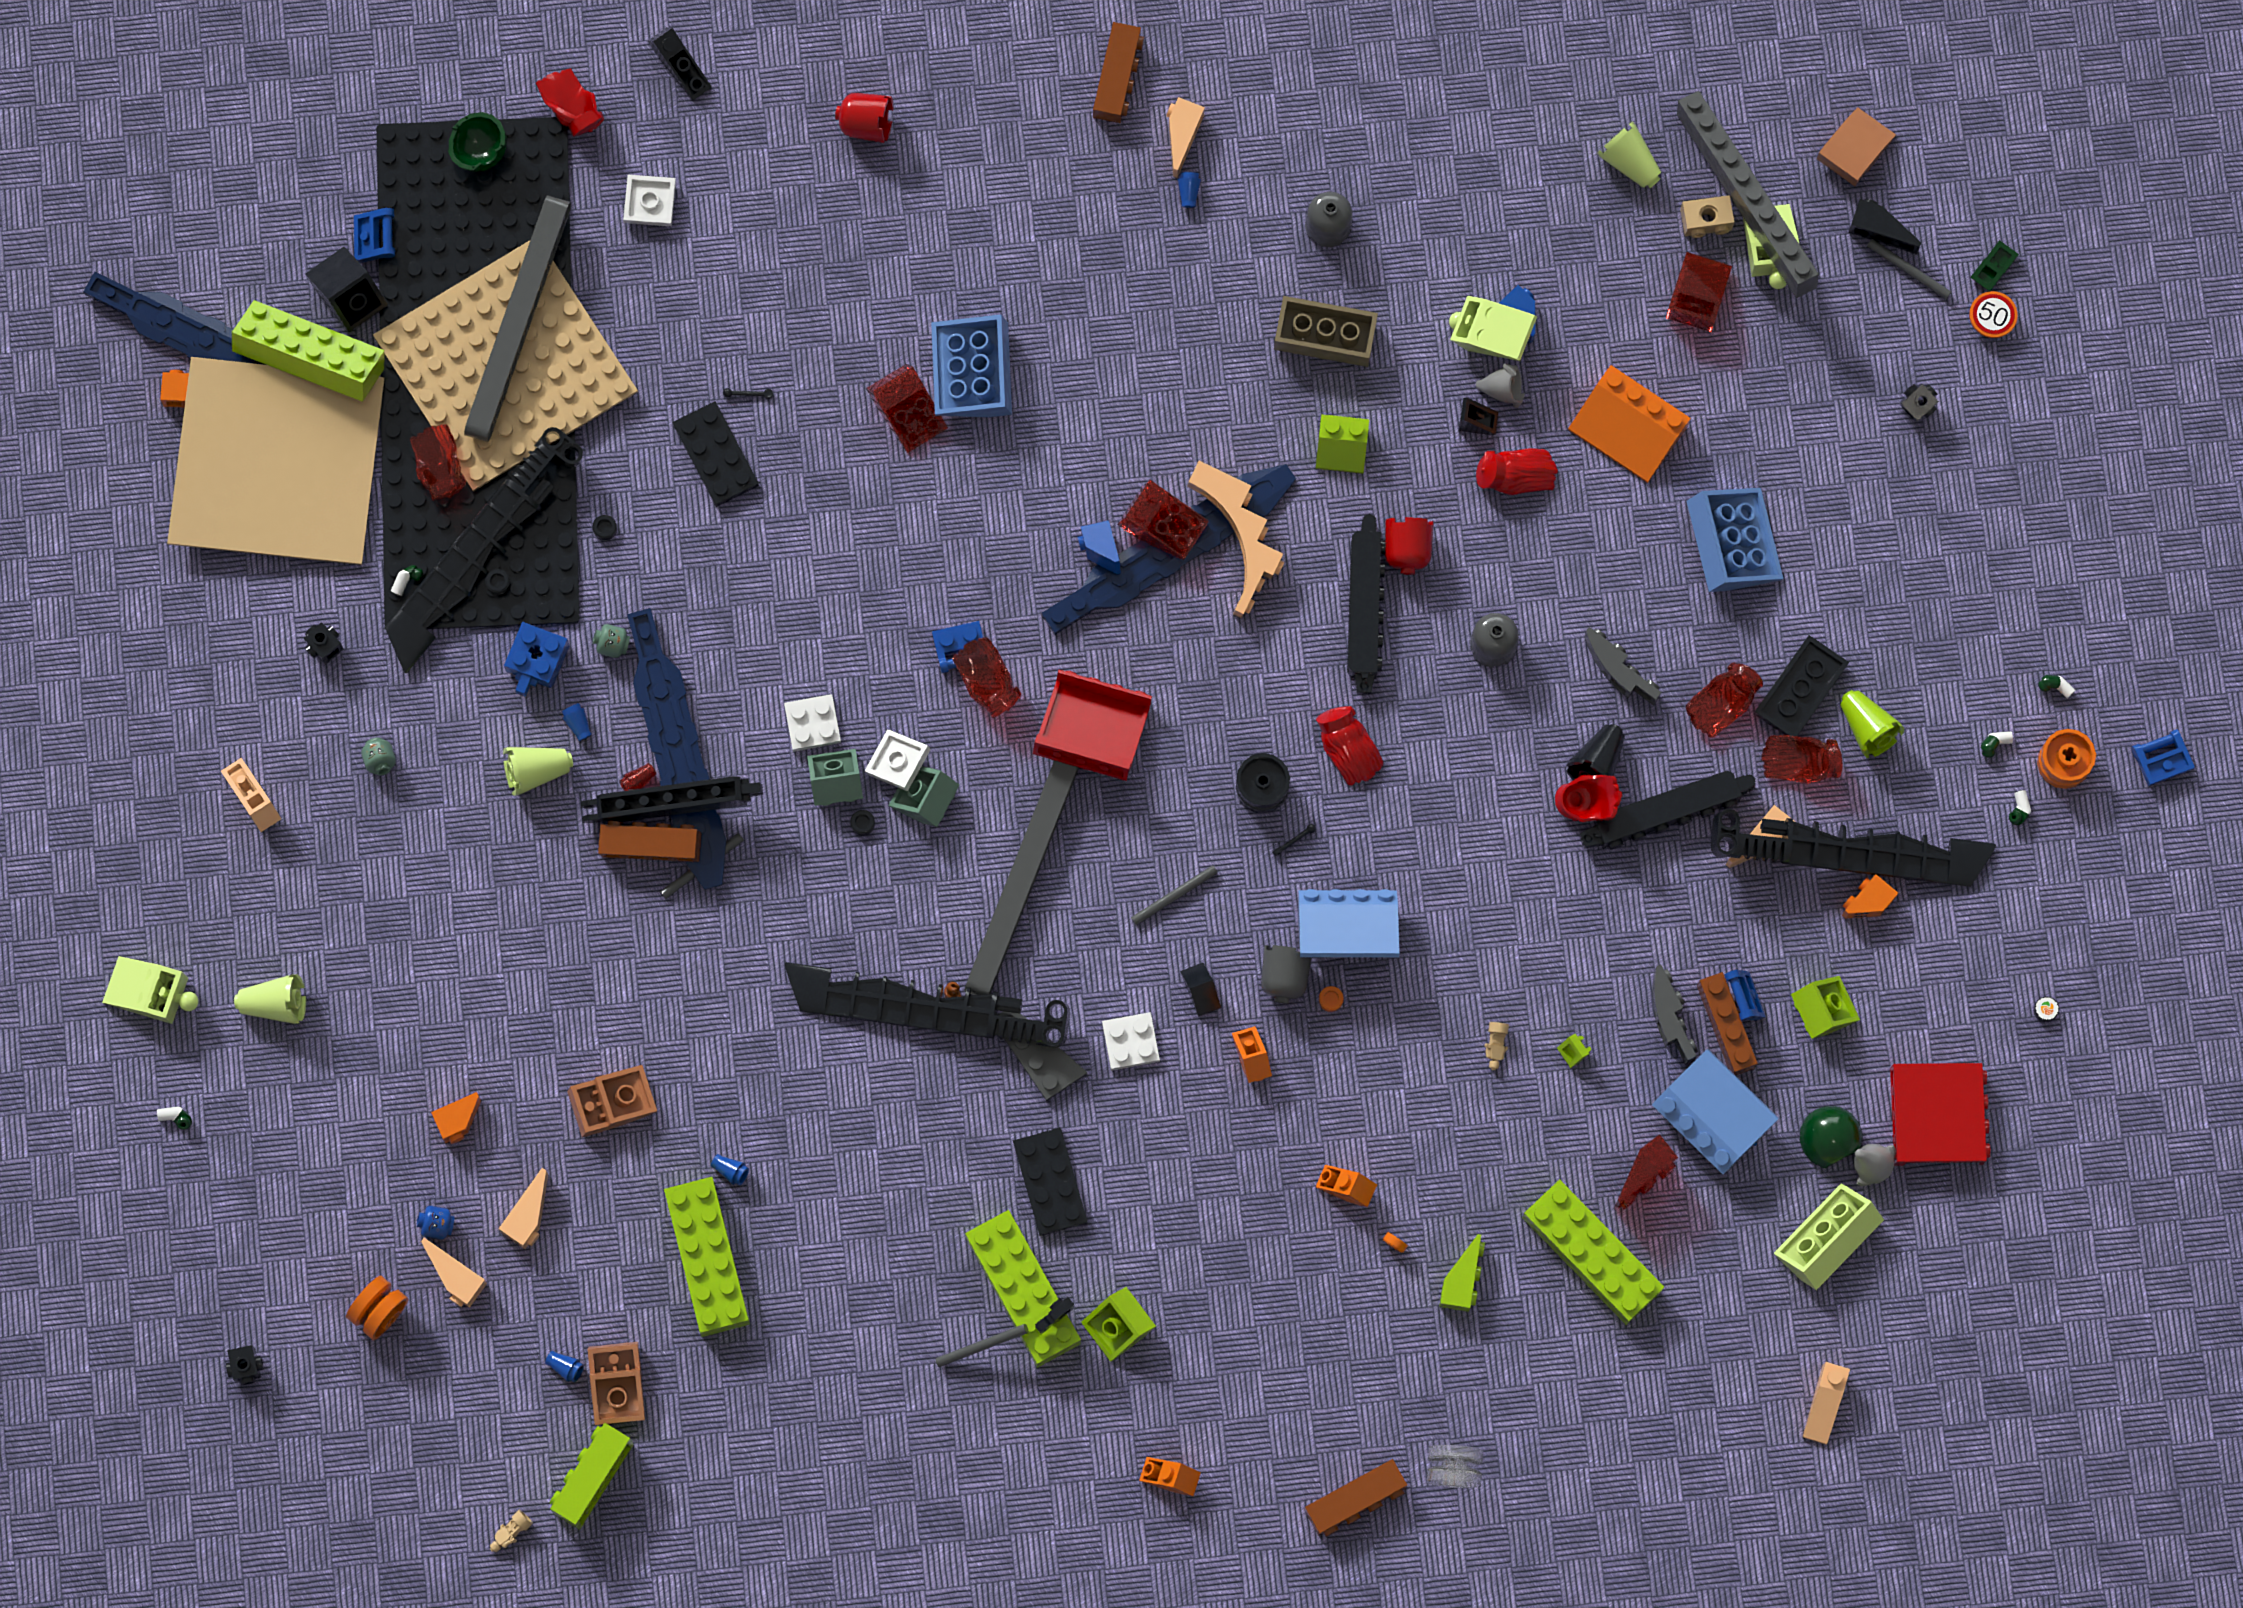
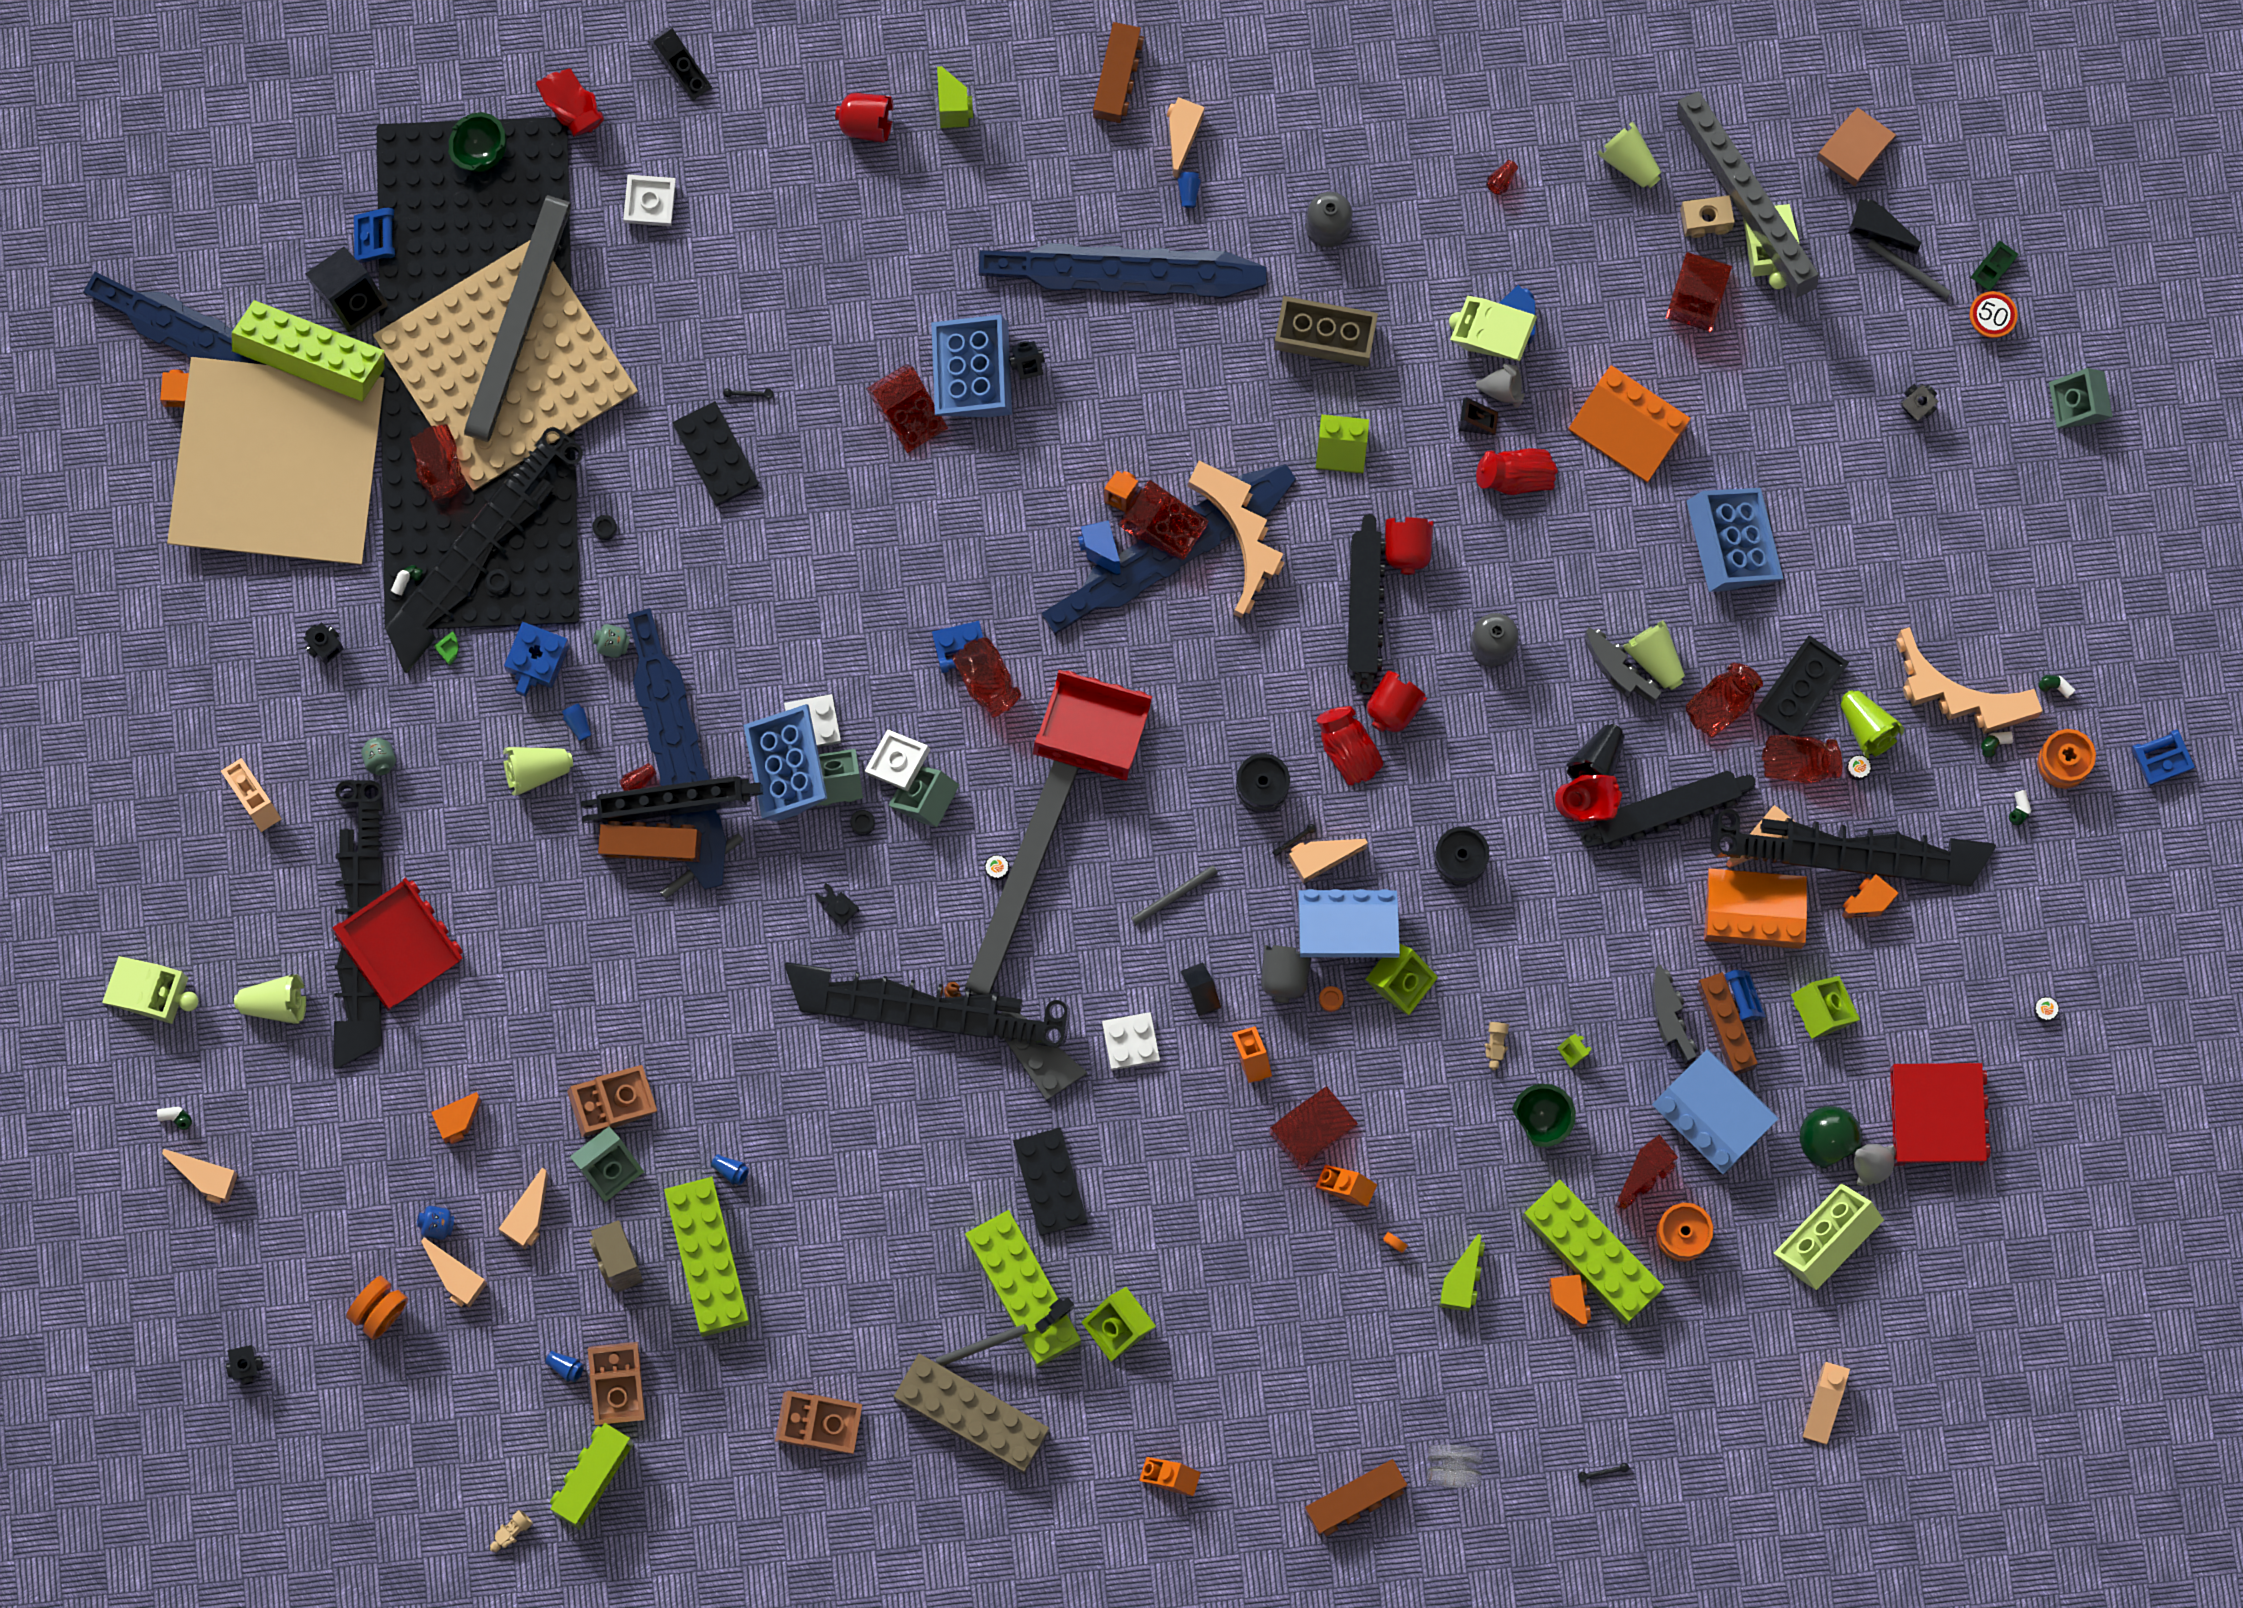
none -> light nougat slope [162,1149,238,1205]
none -> red panel [331,877,463,1011]
none -> black piece [334,780,384,1069]
none -> bright green tile [434,631,459,666]
none -> sand green slope [570,1126,644,1202]
none -> dark tan brick [589,1220,644,1293]
none -> medium blue slope [743,704,827,822]
none -> nougat slope [775,1391,863,1454]
none -> black plate [815,883,859,927]
none -> dark tan brick [893,1353,1049,1475]
none -> lime slope [937,66,973,128]
none -> dark blue plate [979,243,1267,298]
none -> tile [985,855,1009,880]
none -> black brick [1009,341,1045,380]
none -> orange slope [1104,471,1139,513]
none -> clear red slope [1269,1086,1358,1170]
none -> light nougat slope [1289,839,1368,884]
none -> lime slope [1365,943,1438,1015]
none -> red cylinder [1367,671,1427,733]
none -> black wheel [1434,826,1489,886]
none -> clear red cone [1486,160,1518,195]
none -> dark green cylinder [1512,1083,1576,1147]
none -> orange slope [1549,1274,1591,1328]
none -> black hinge [1578,1463,1629,1482]
none -> yellowish green cone [1623,620,1685,690]
none -> orange wheel [1656,1203,1713,1262]
none -> orange slope [1704,868,1807,949]
none -> tile [1846,755,1872,780]
none -> light nougat arch [1896,627,2042,734]
none -> sand green slope [2049,368,2113,428]

